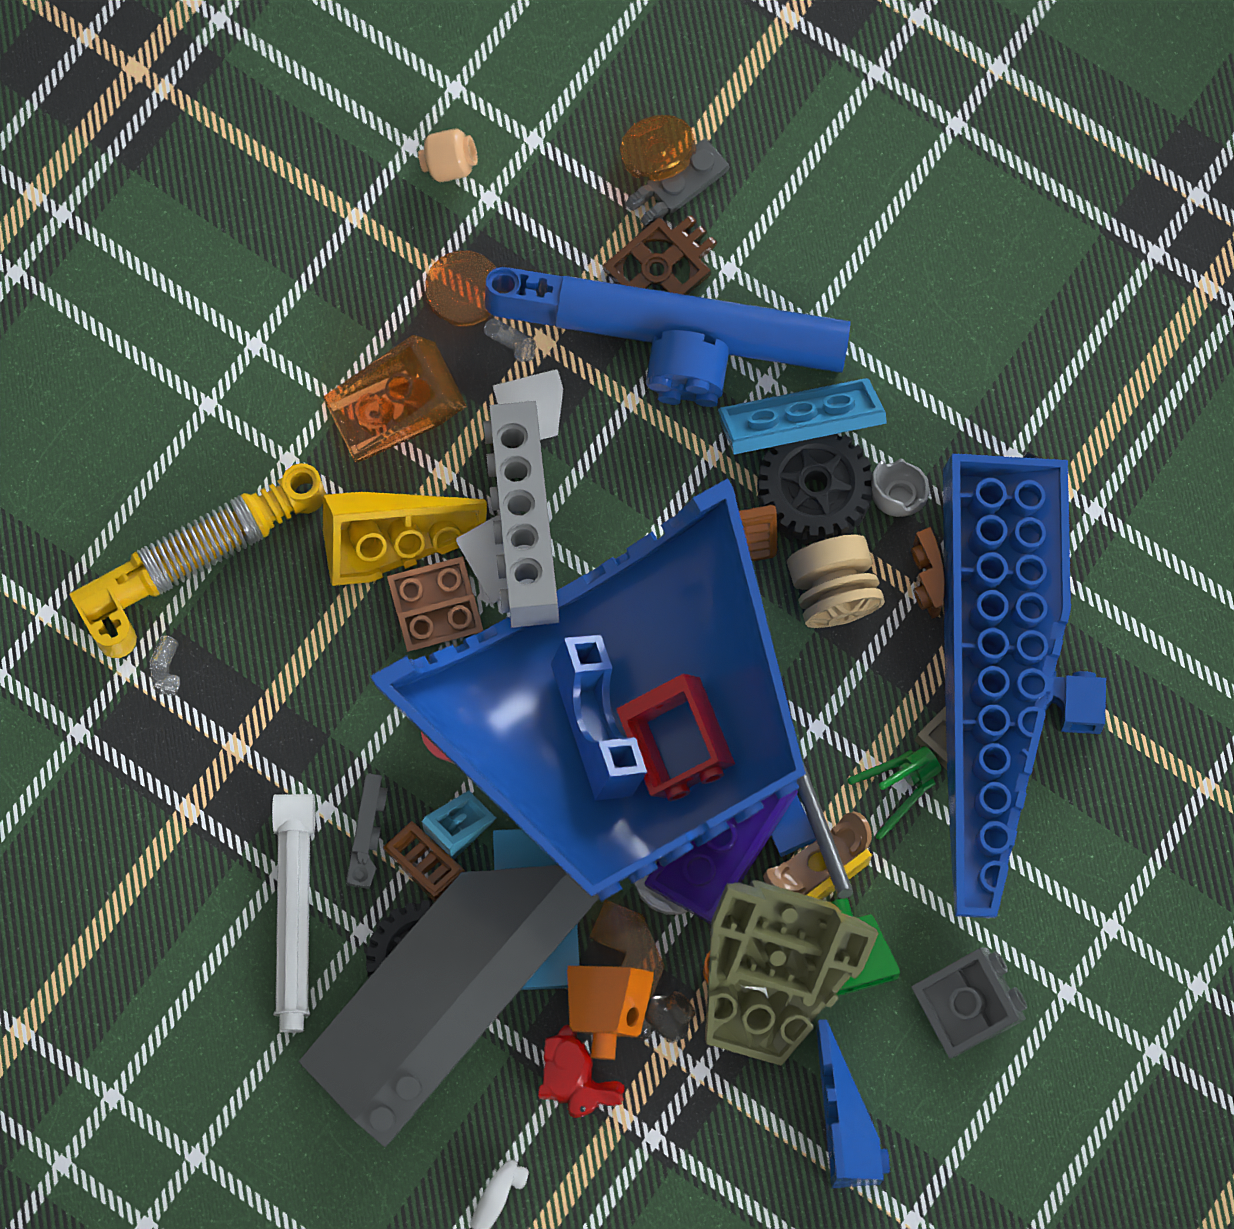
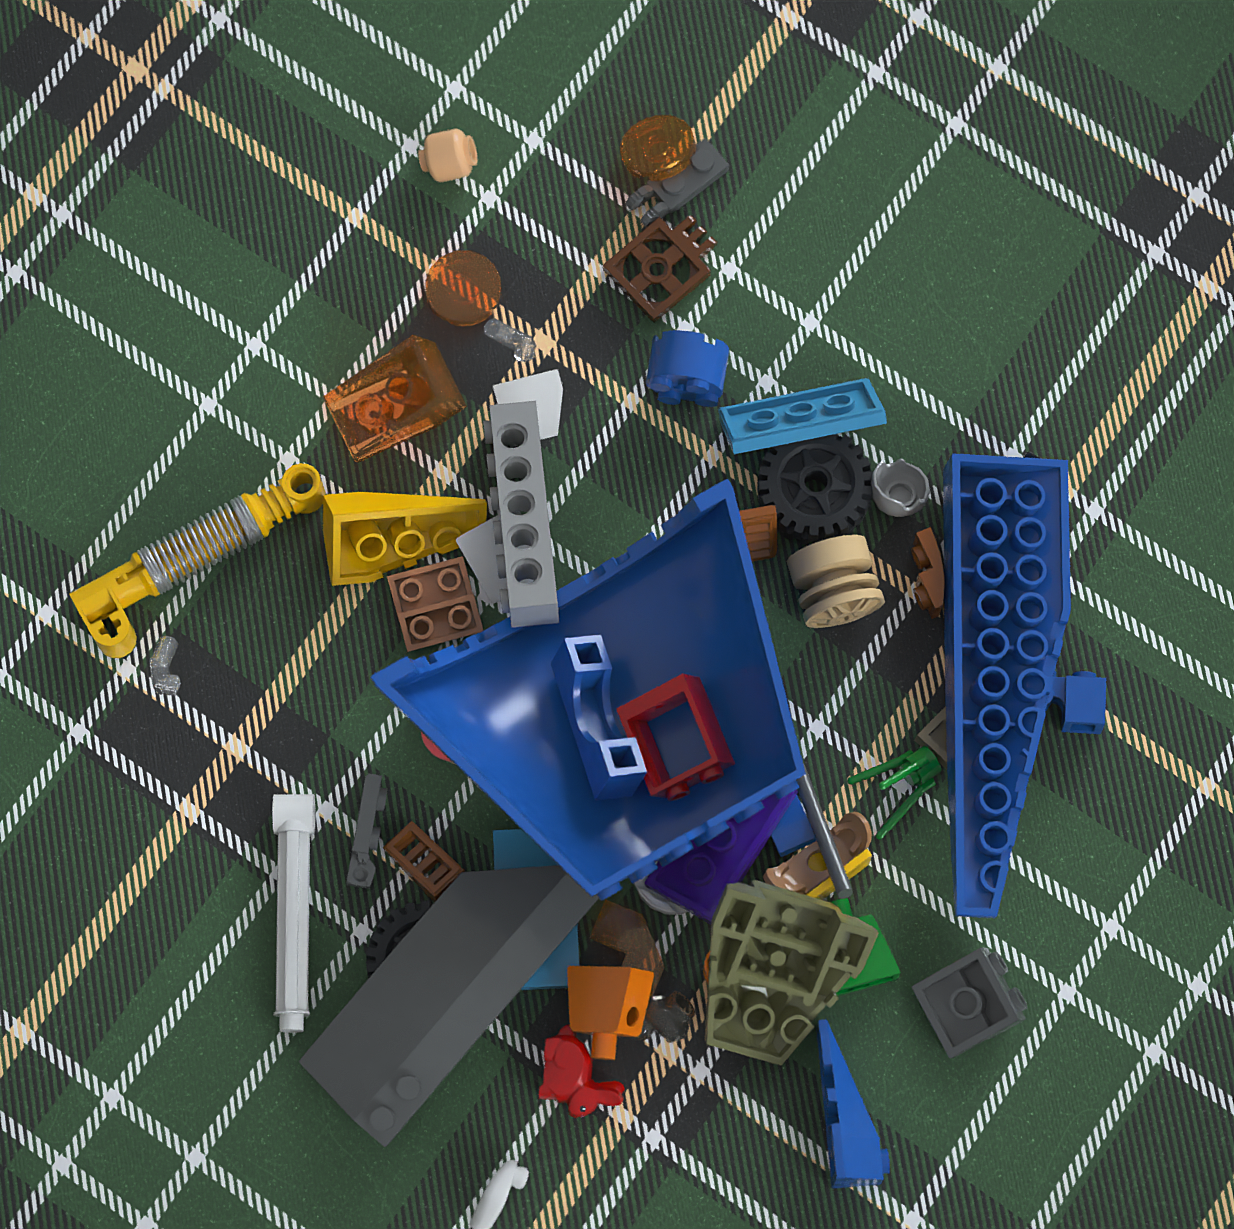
medium azure slope [422,790,496,860] -> none
blue piece [484,267,850,373] -> none

